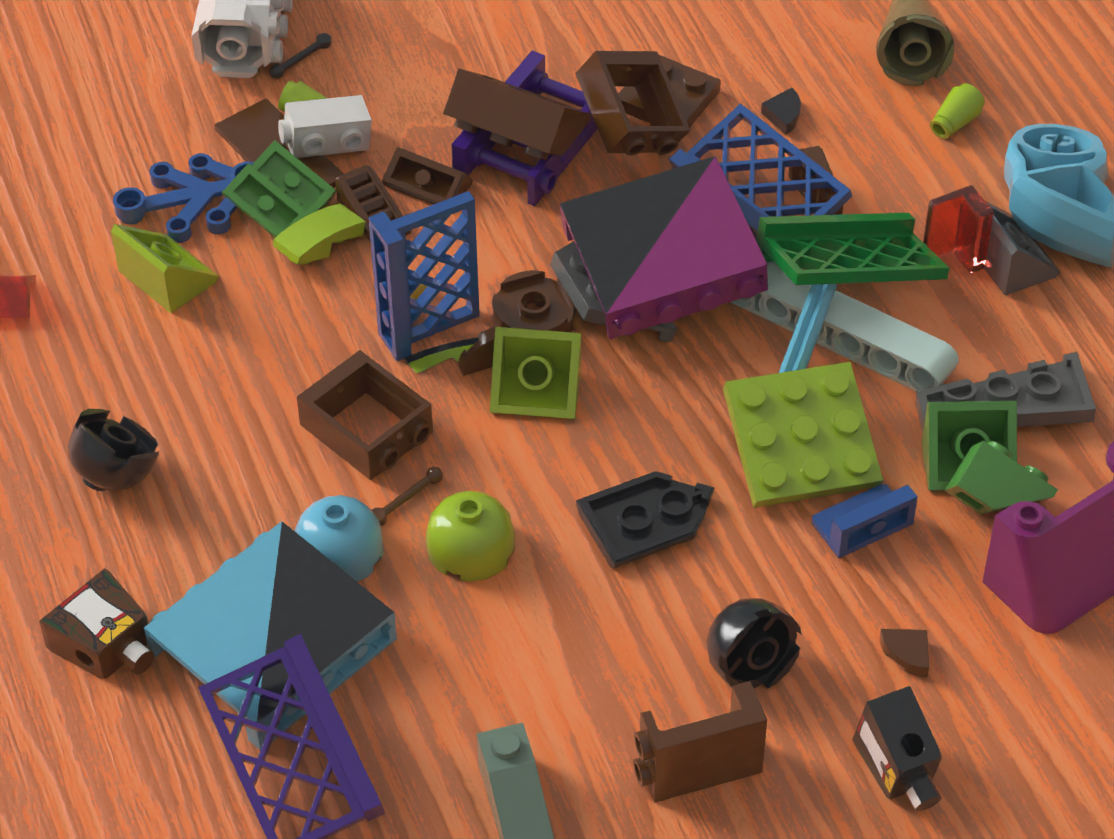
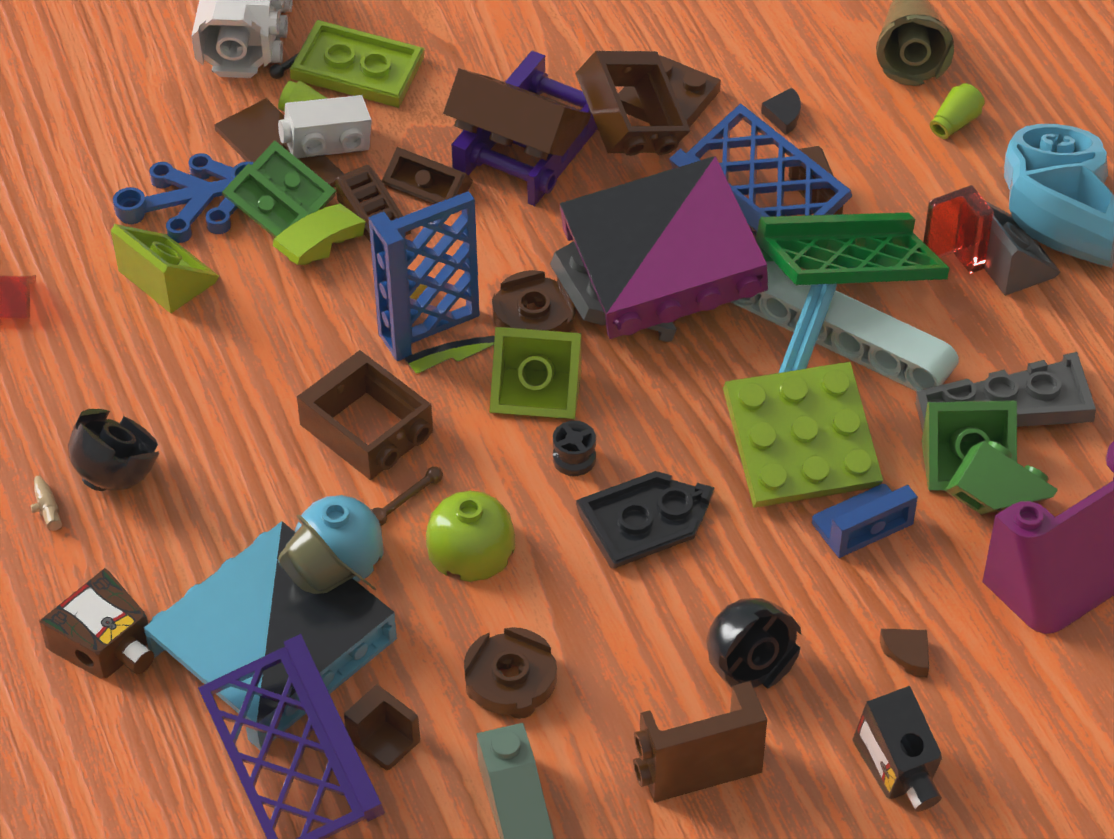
reddish brown tile [458,326,497,376] -> none
none -> tan helmet [30,475,62,531]
none -> olive piece [278,515,376,594]
none -> lime tile [290,20,425,108]
none -> reddish brown panel [344,684,420,770]
none -> reddish brown plate [464,627,557,719]
none -> black wheel [553,421,596,476]

